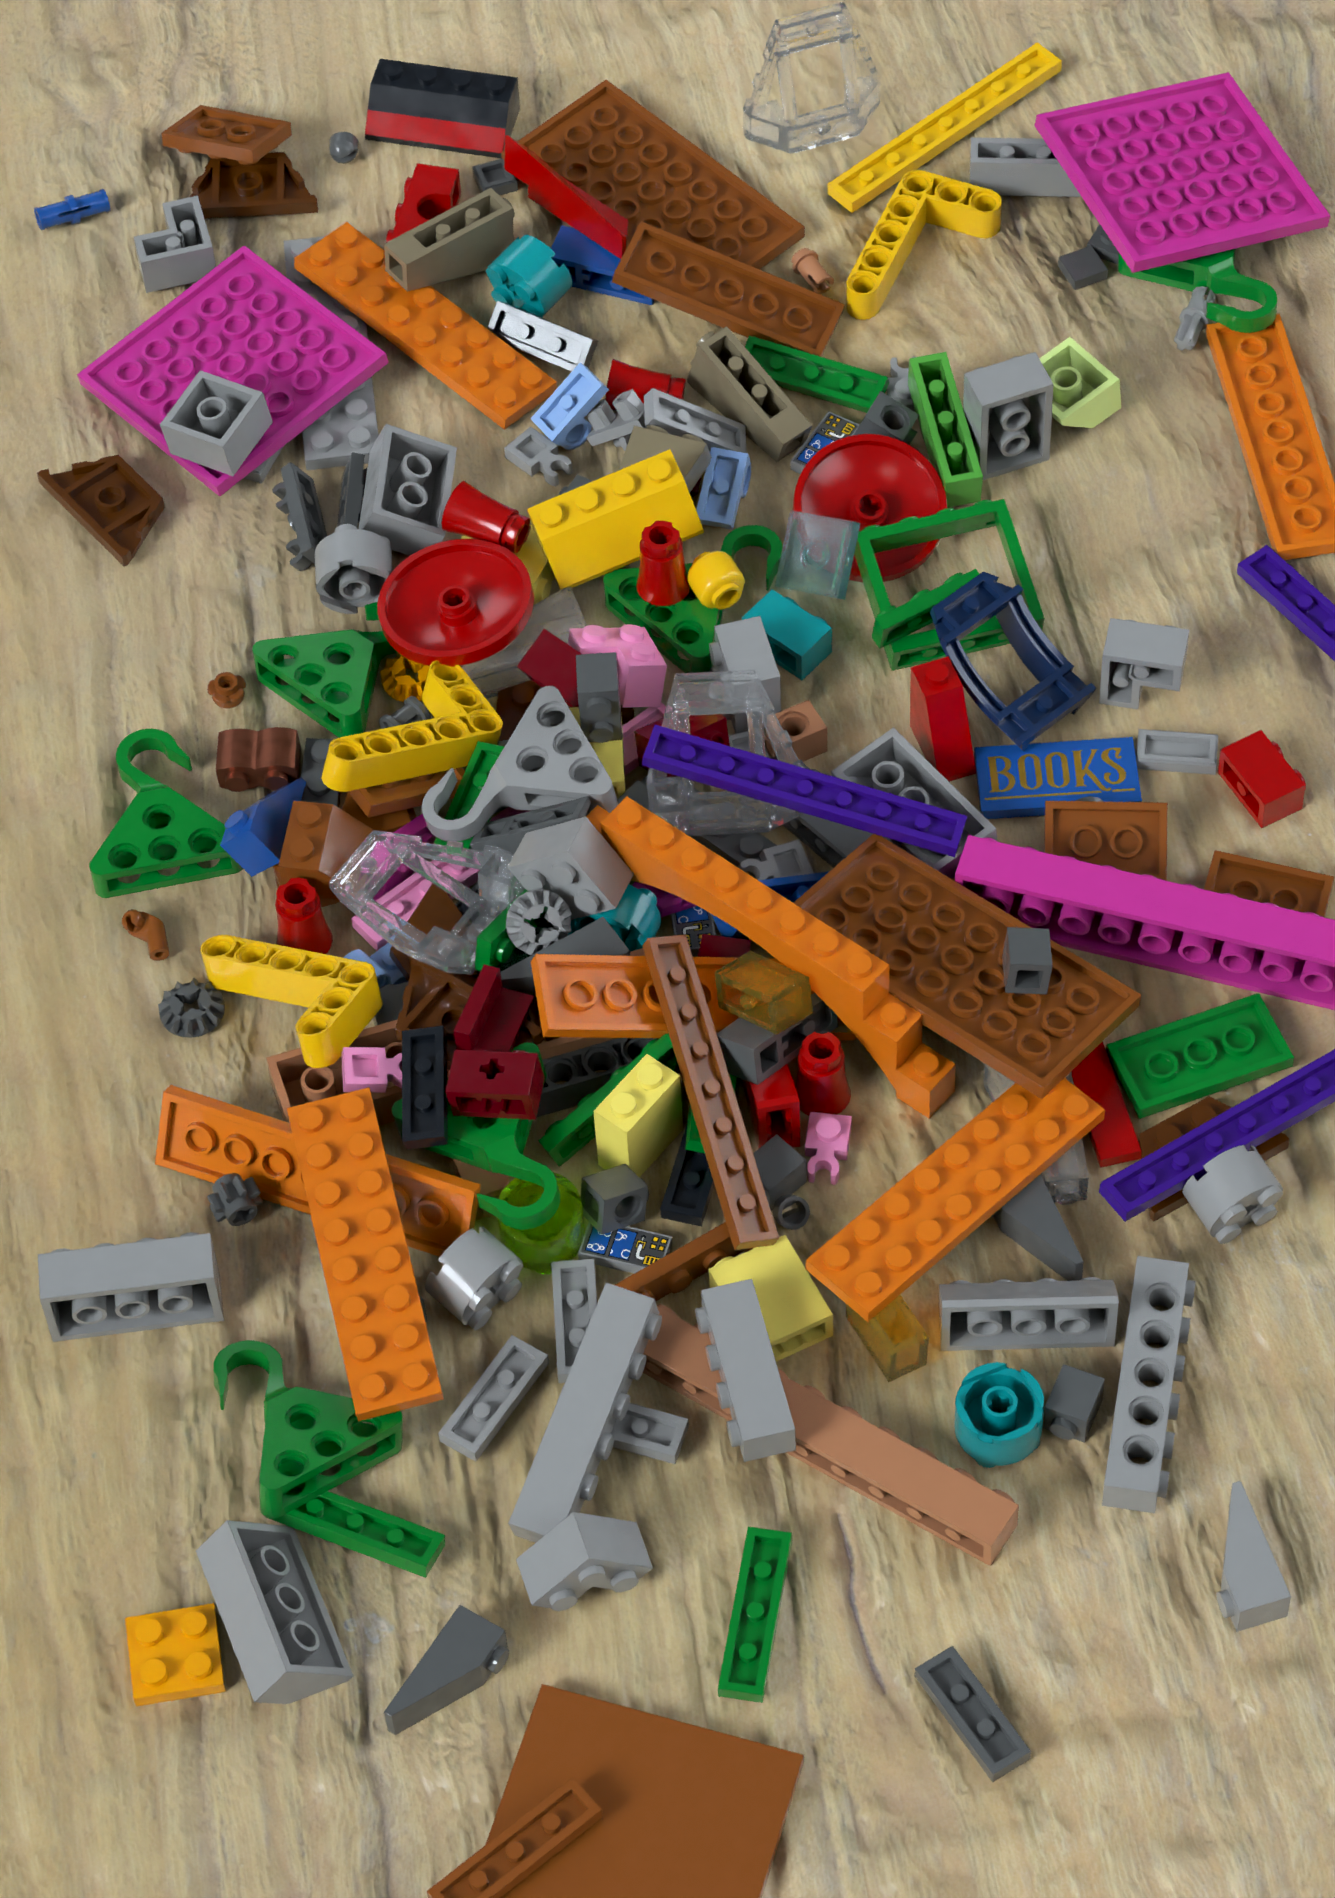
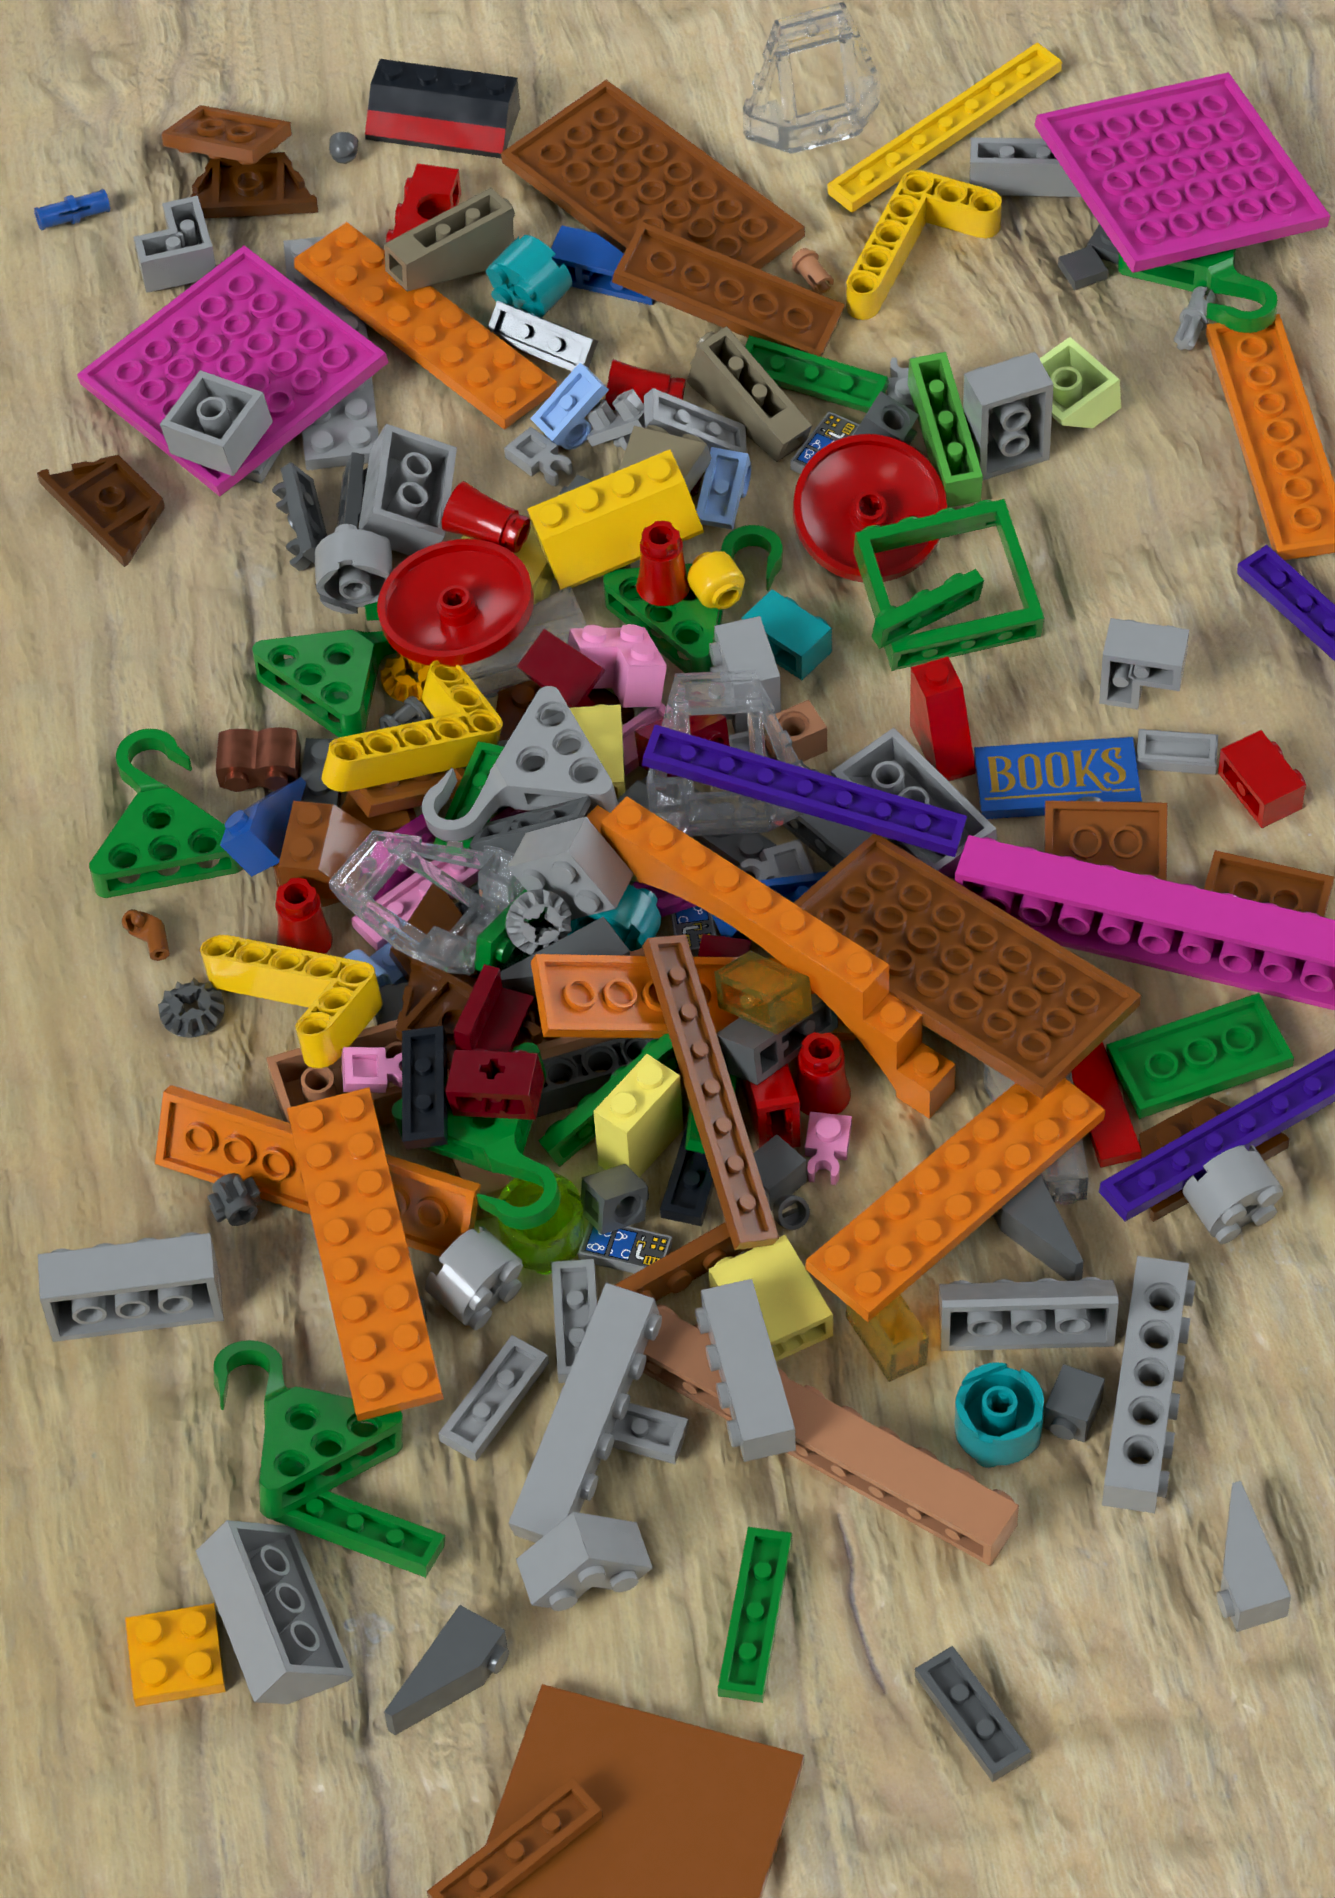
dark orange plate [207,672,246,709] -> none
dark grey tile [472,159,518,195] -> none
red wedge [504,135,628,259] -> none
dark grey brick [576,652,622,743] -> none
clear light blue tile [775,510,861,600] -> none
dark blue wedge [930,572,1097,751] -> none
dark grey brick [1002,927,1053,994] -> none

